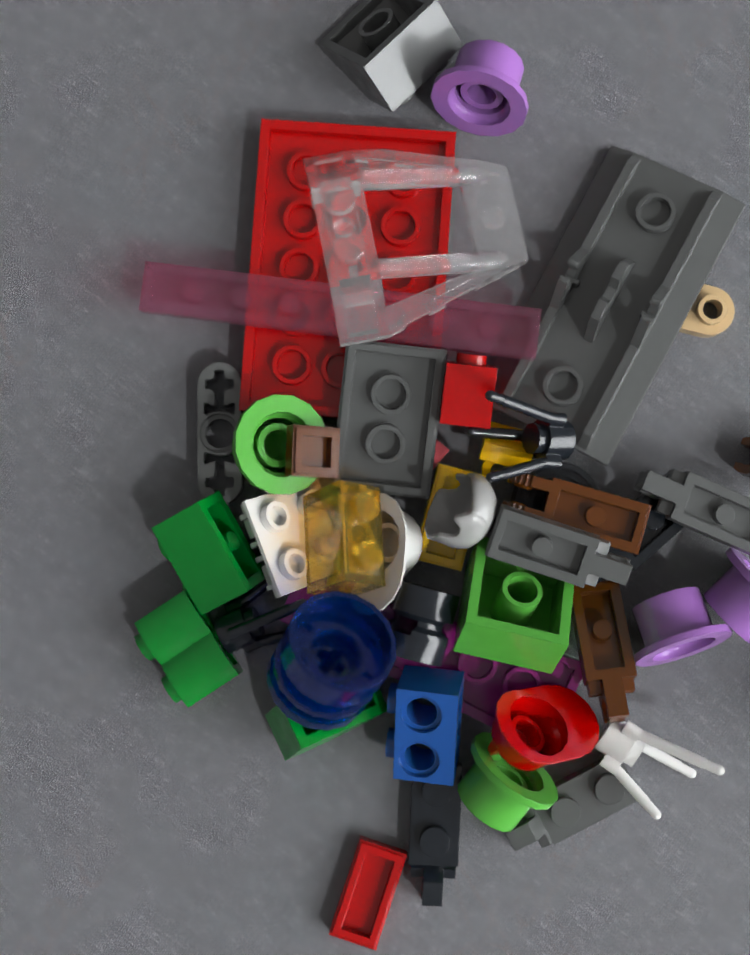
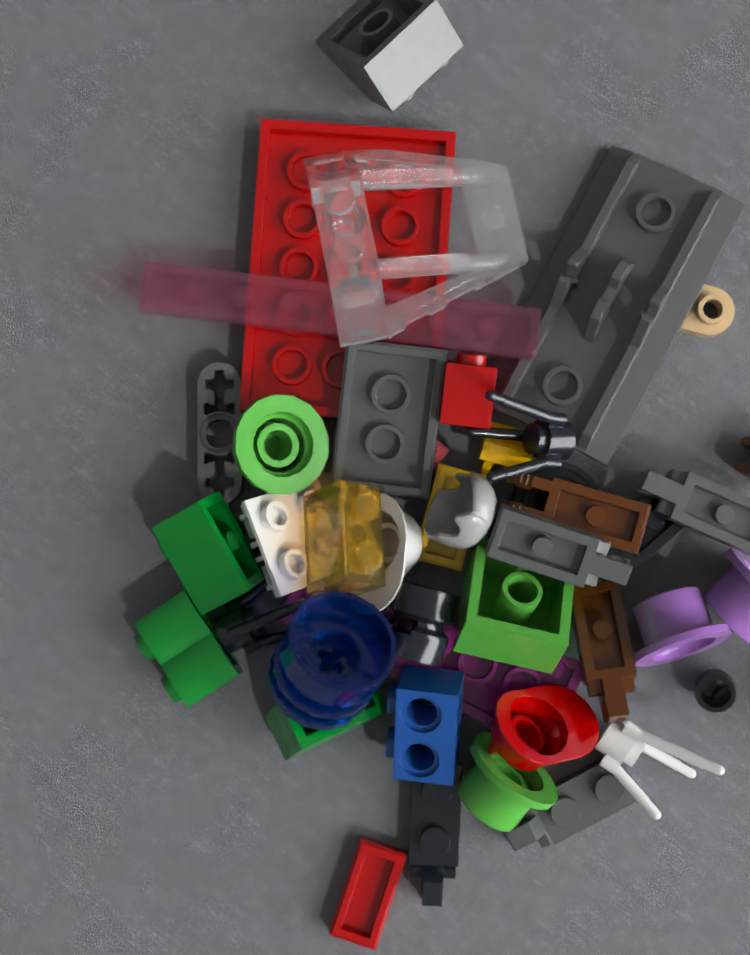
reddish brown tile [285,424,340,479] -> none
medium lavender piece [431,40,529,136] -> none
none -> black hinge [695,669,736,713]

